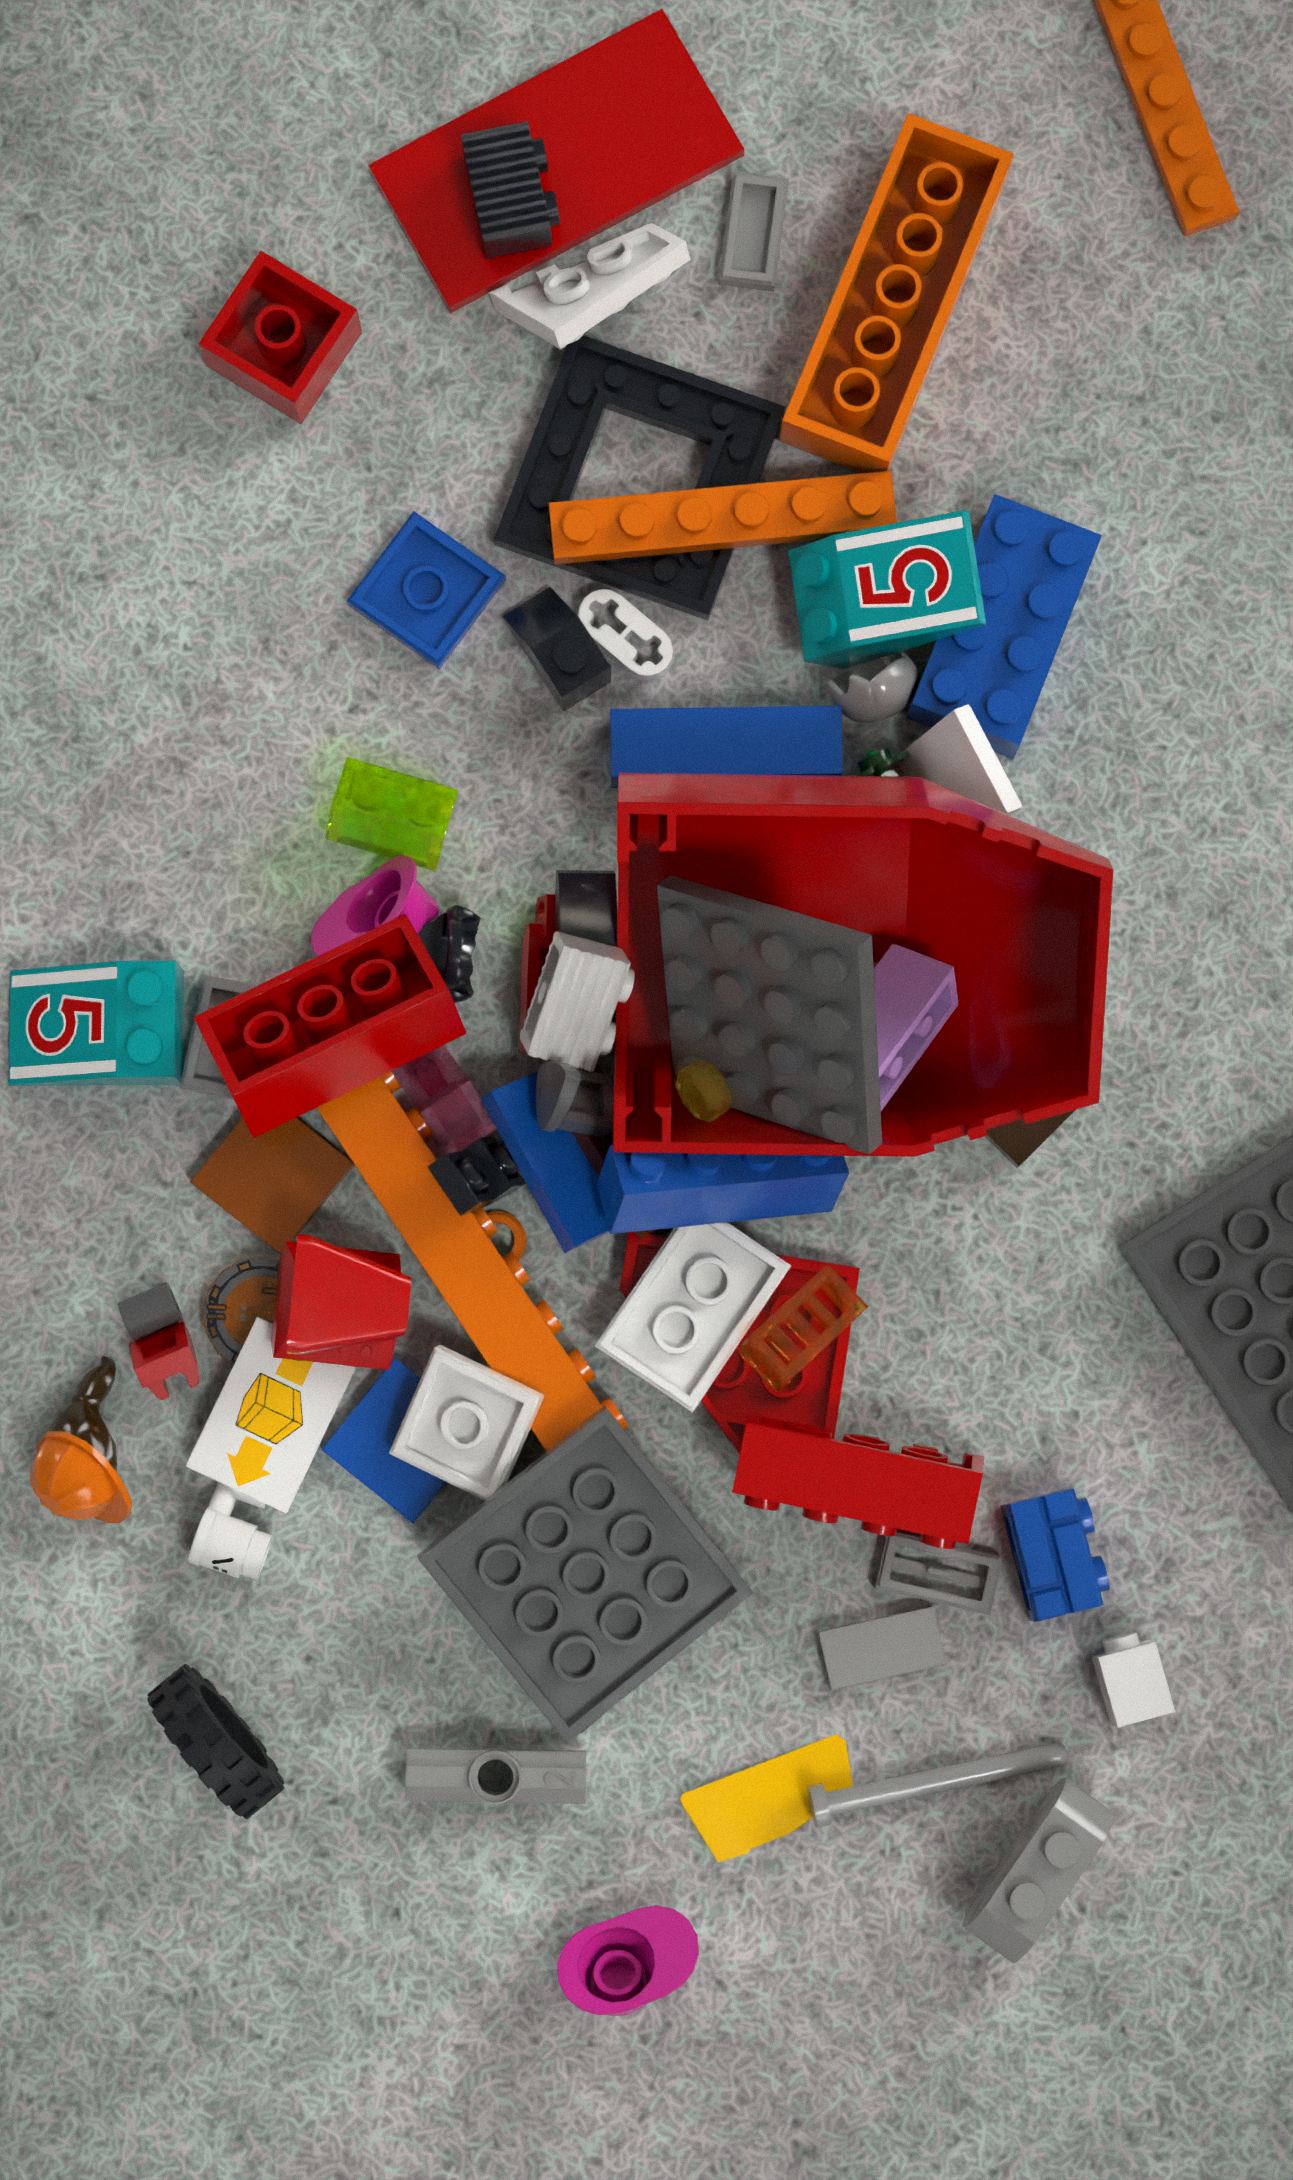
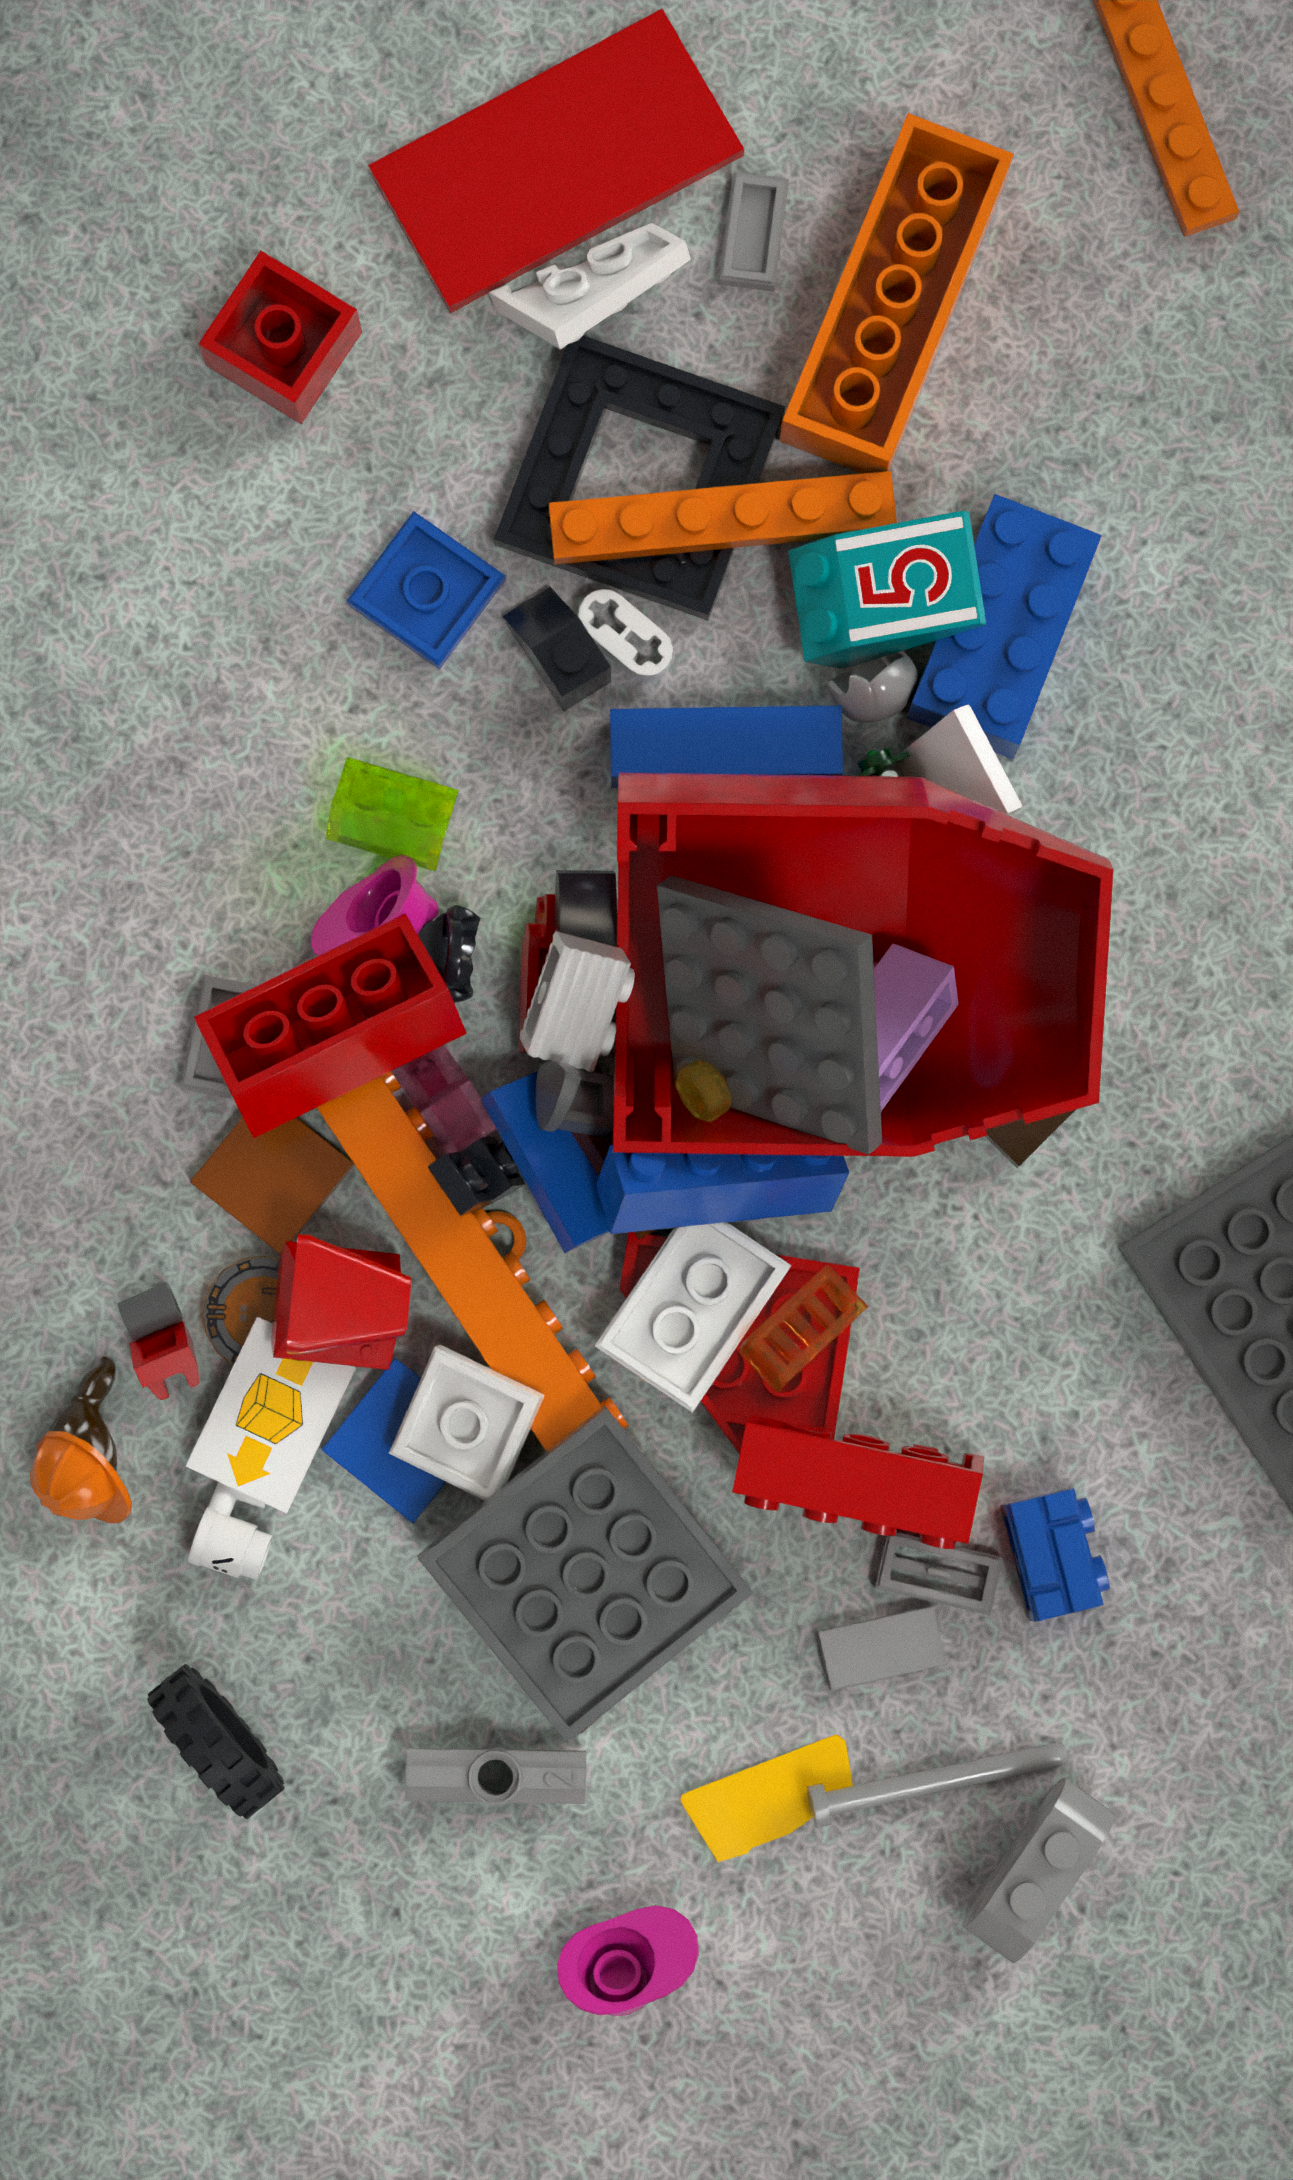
teal slope [8,961,184,1086] -> none
black brick [461,121,560,259] -> none
white brick [1091,1632,1175,1728] -> none

